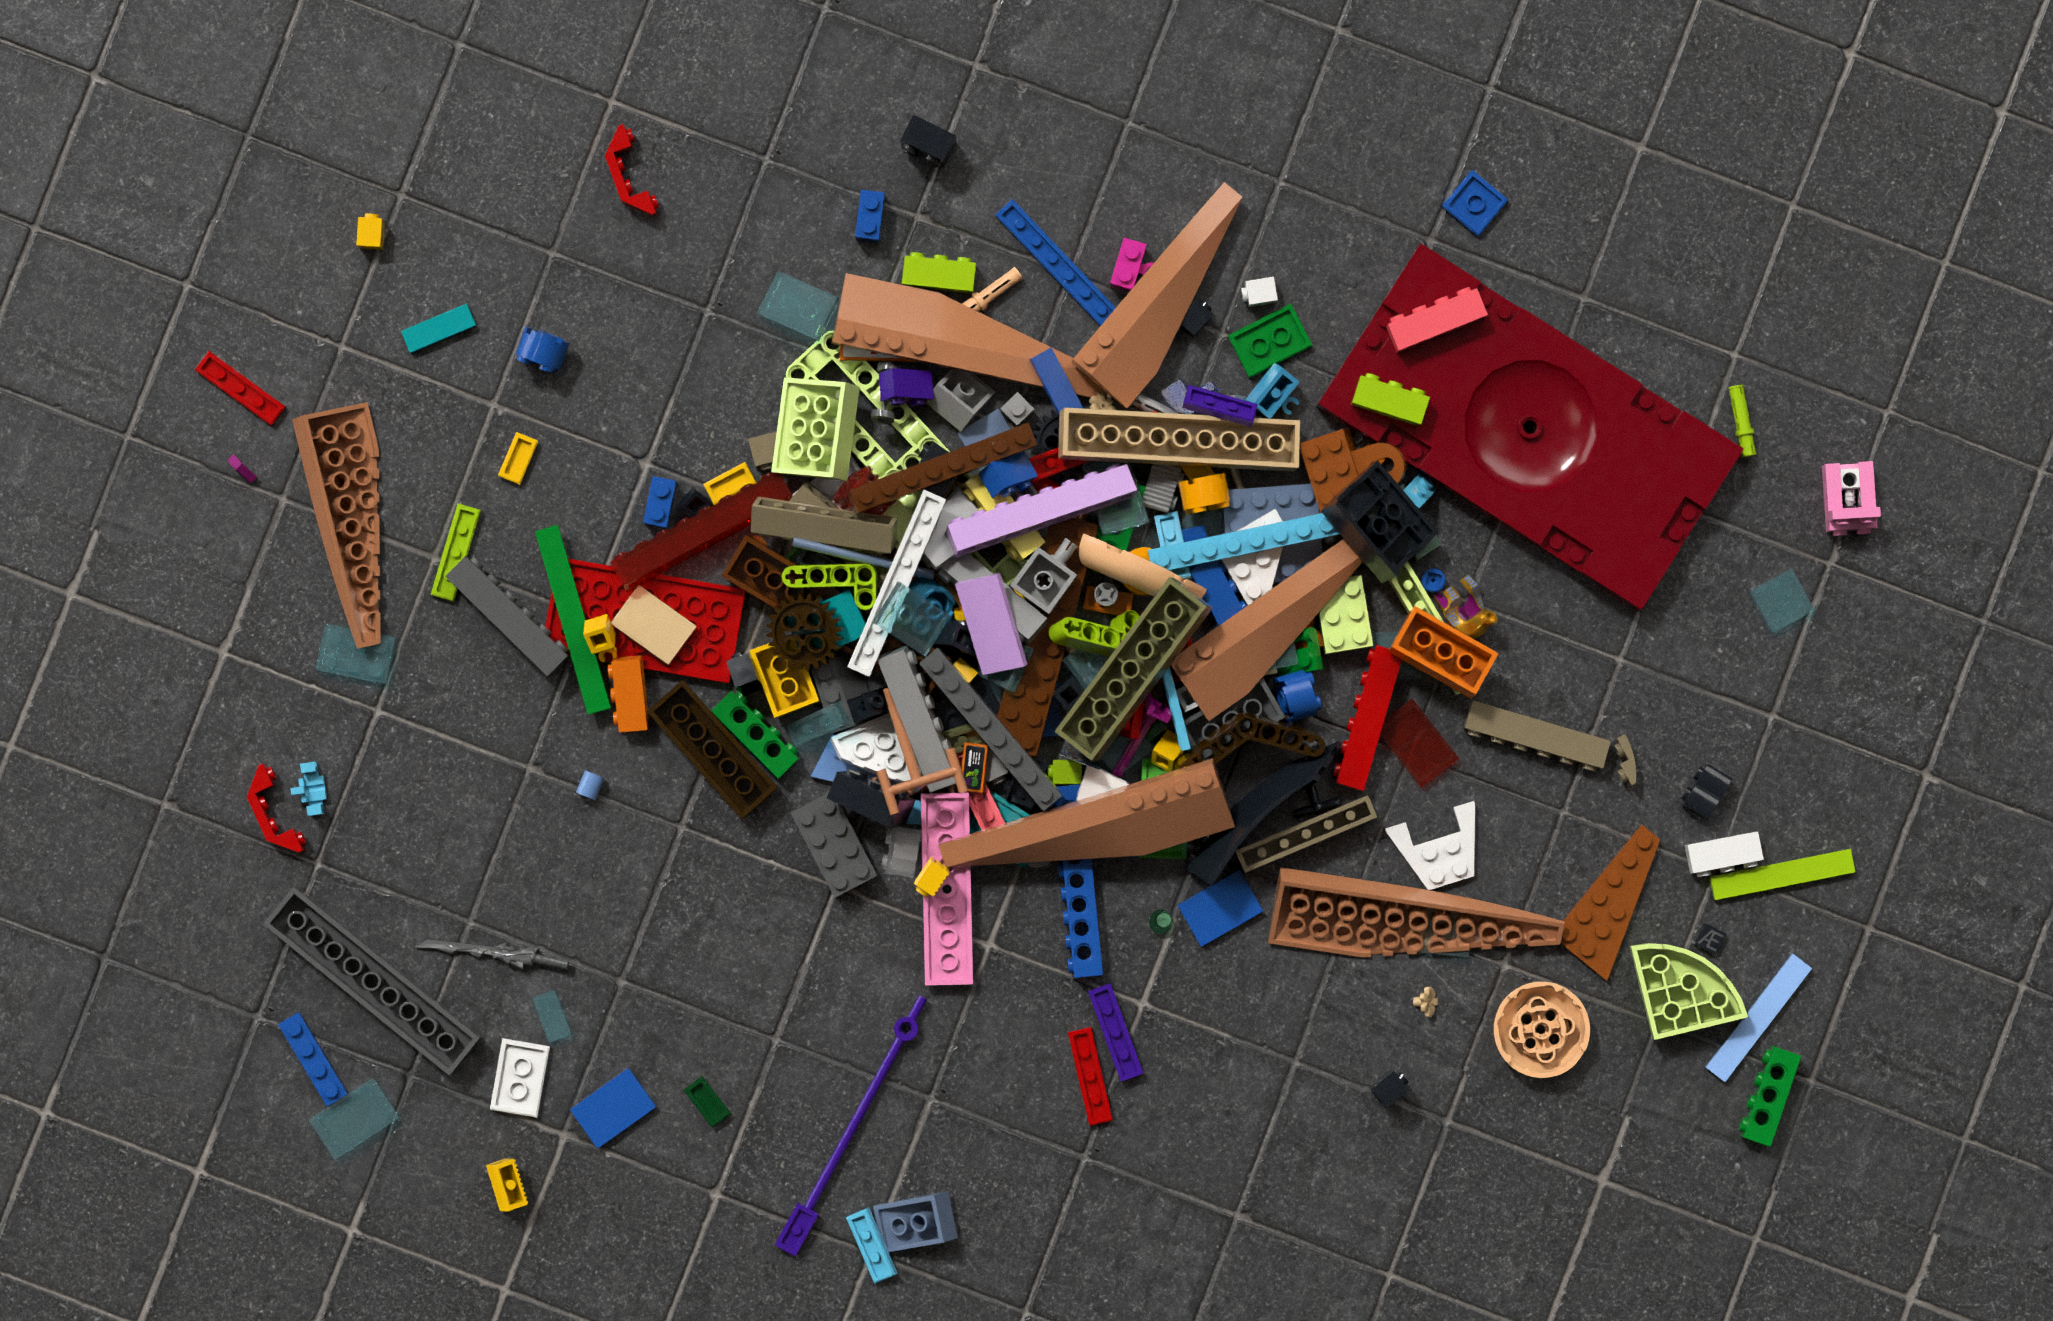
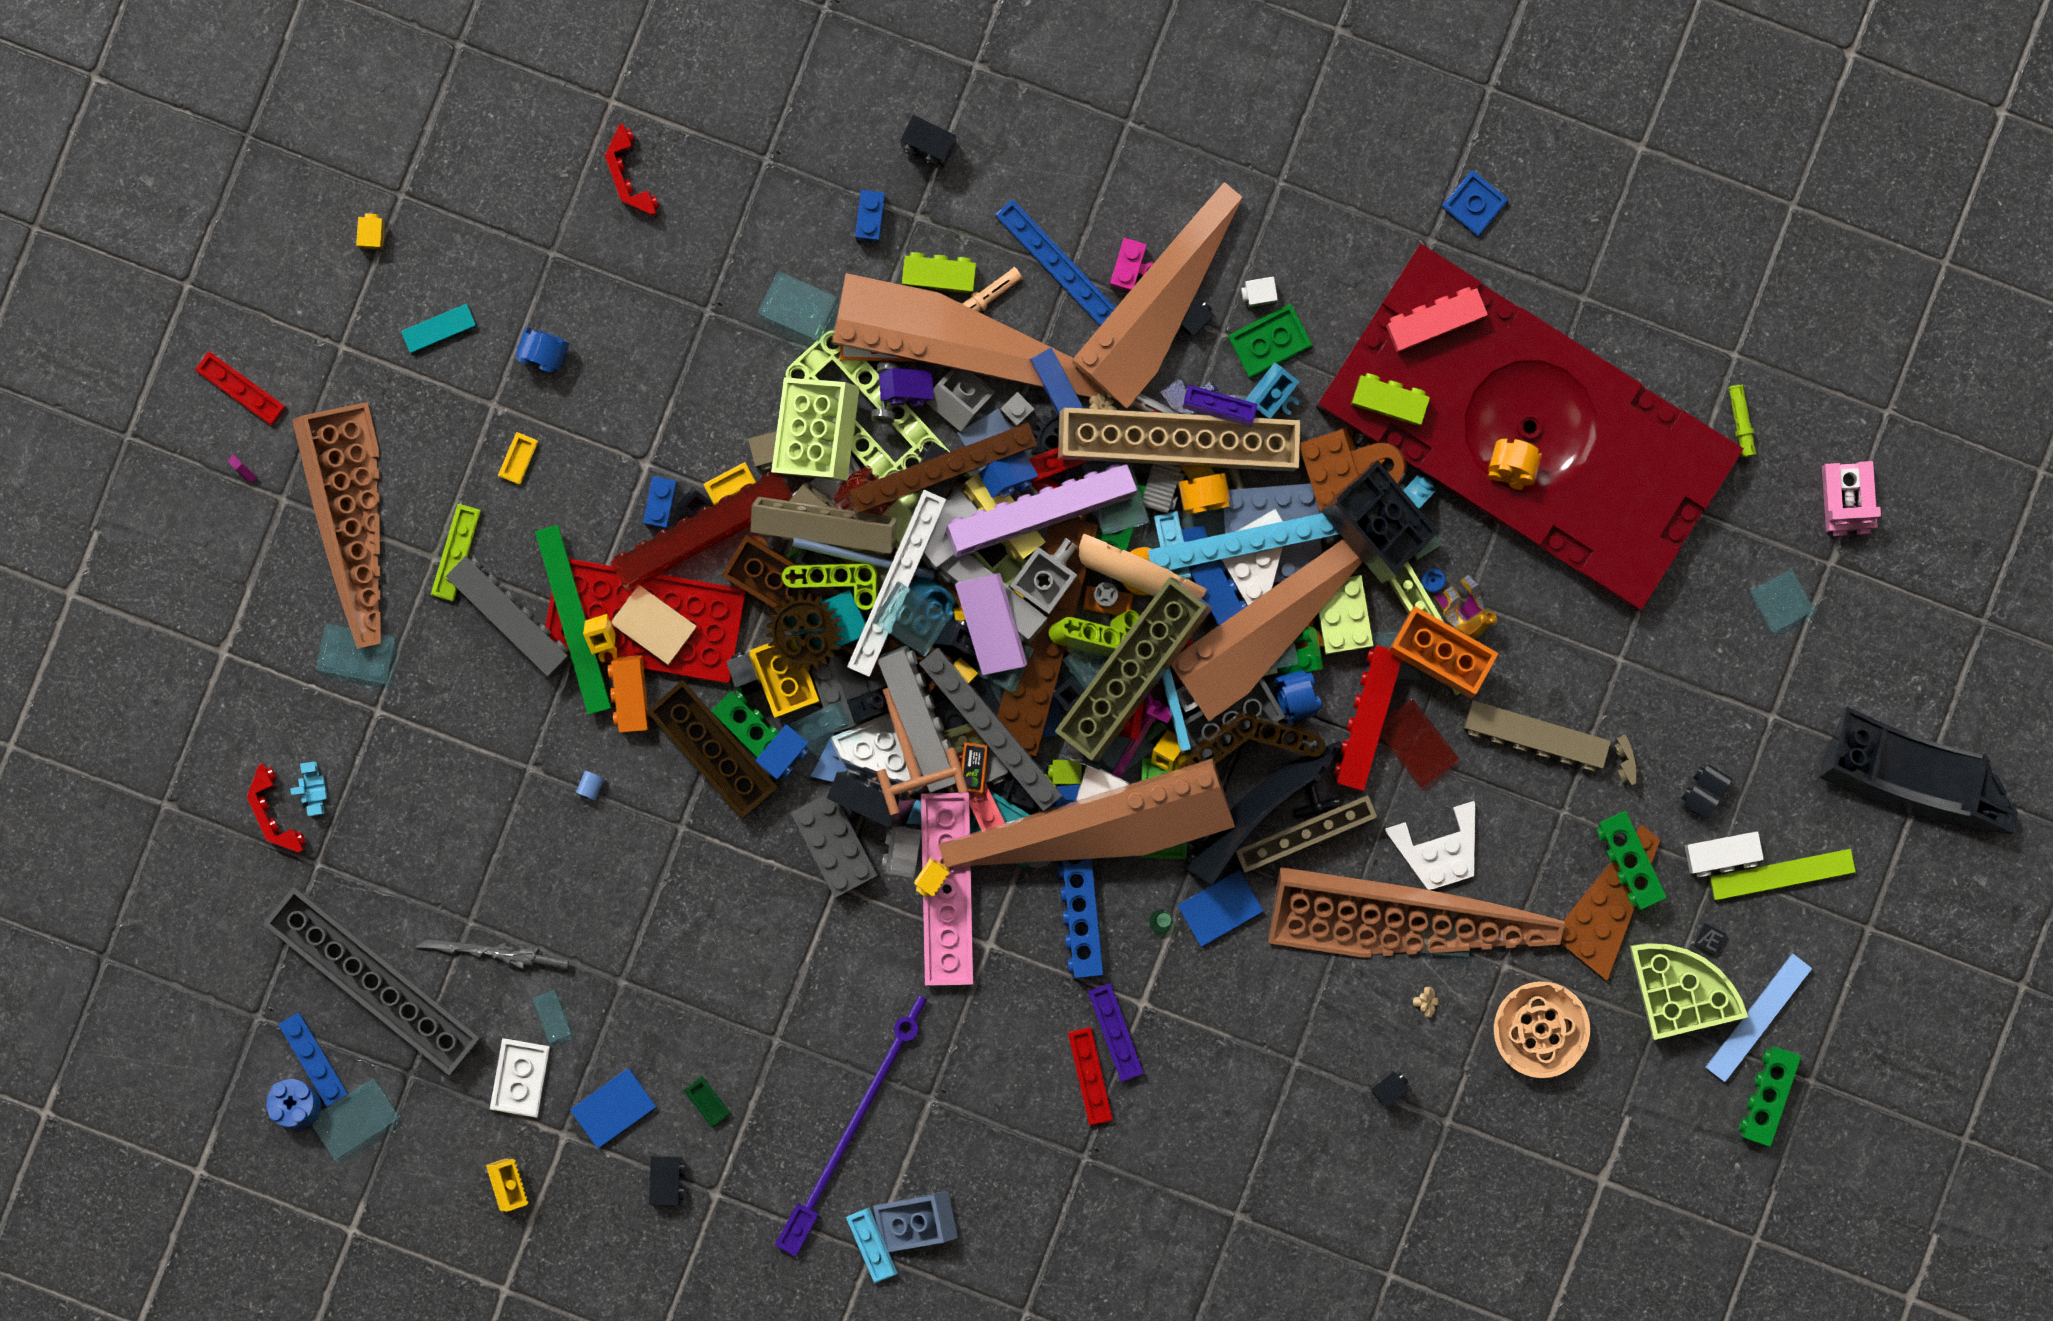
none -> brick [266,1079,321,1131]
none -> black brick [649,1155,685,1206]
none -> blue brick [755,724,809,780]
none -> light orange brick [1488,439,1542,490]
none -> green brick [1596,811,1667,910]
none -> black slope [1819,707,2018,835]

